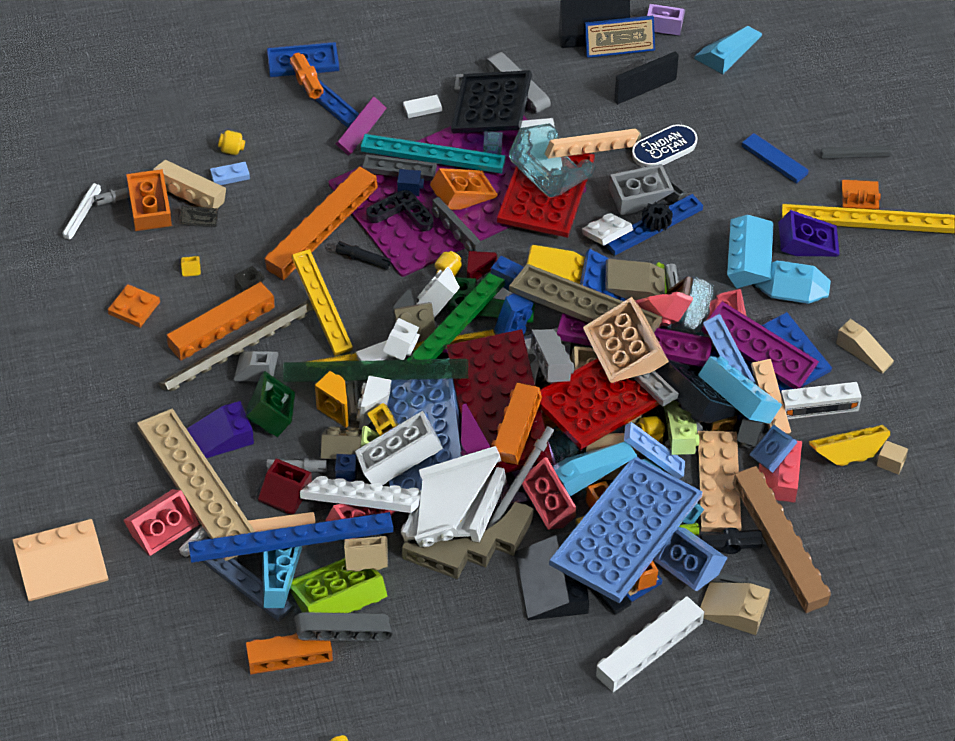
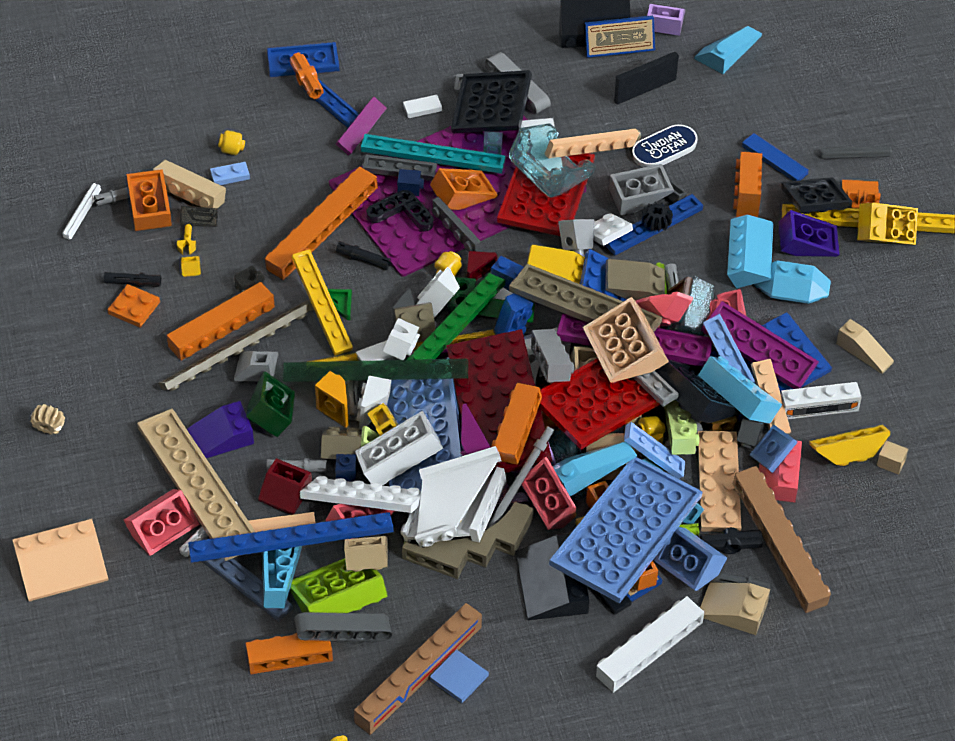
none -> tan gear [30,404,65,435]
none -> black pin [104,272,162,287]
none -> yellow bar [177,224,196,255]
none -> green tile [328,289,352,320]
none -> medium nougat brick [354,603,482,735]
none -> medium blue tile [430,649,489,703]
none -> light grey torso [558,219,594,256]
none -> orange wedge [733,152,762,217]
none -> black plate [781,177,852,214]
none -> yellow slope [857,203,918,245]

